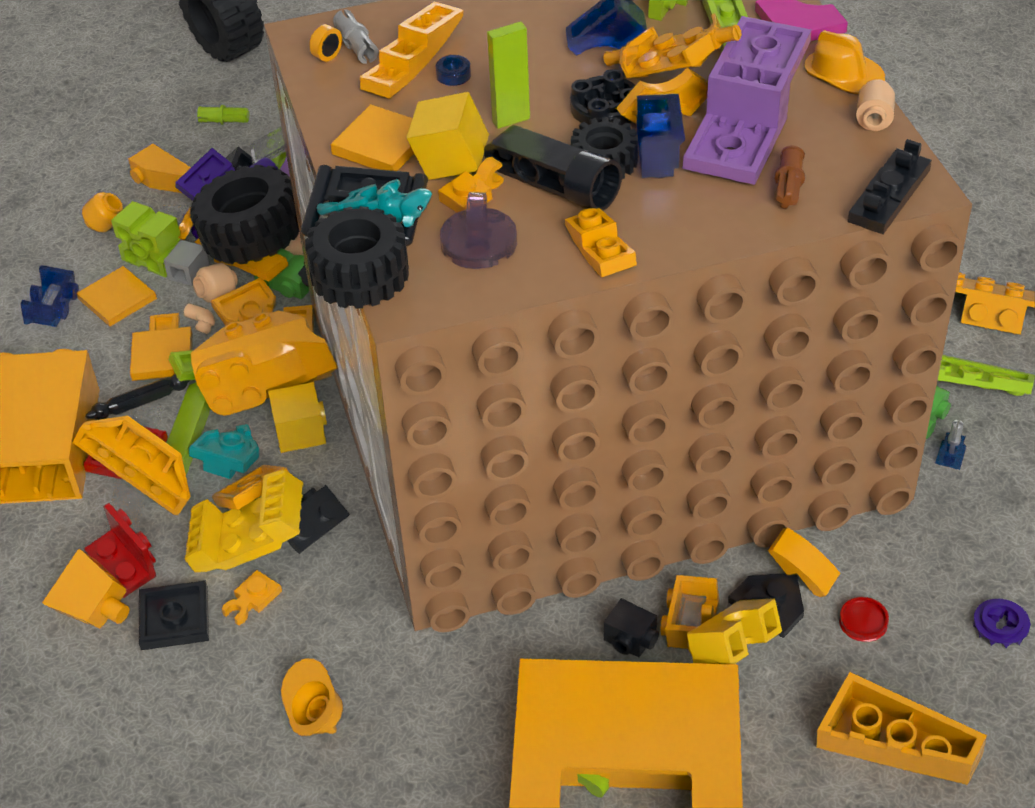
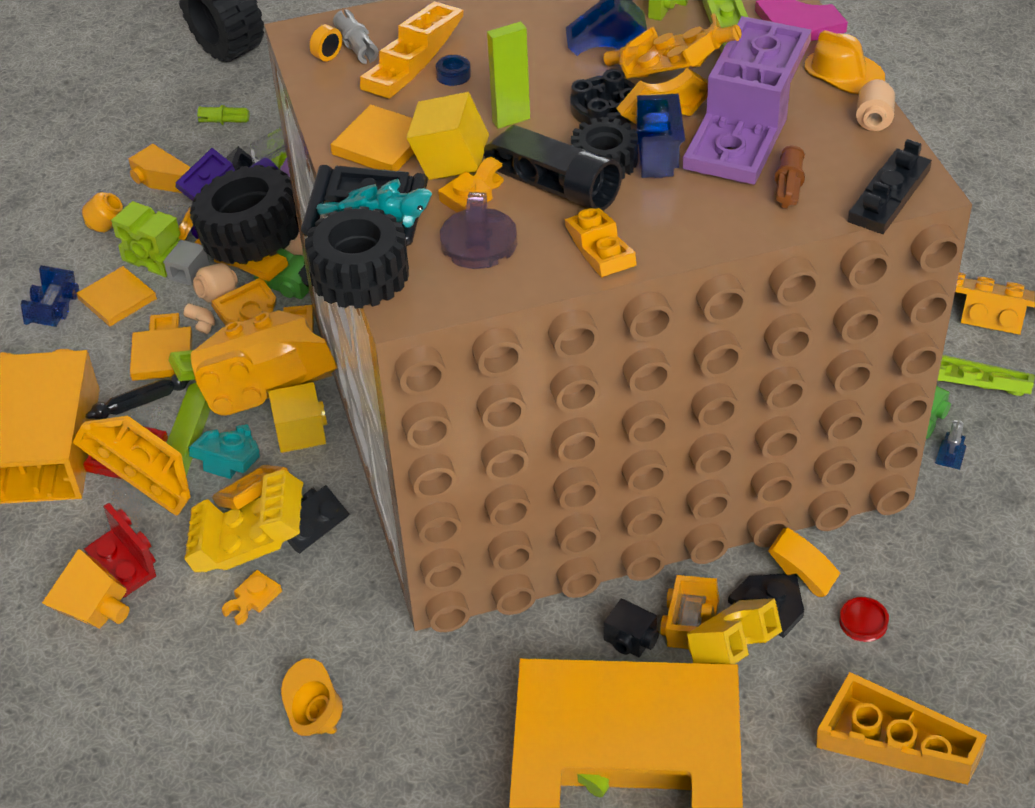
black plate [139,580,209,650] -> none
dark purple gear [973,599,1031,648] -> none

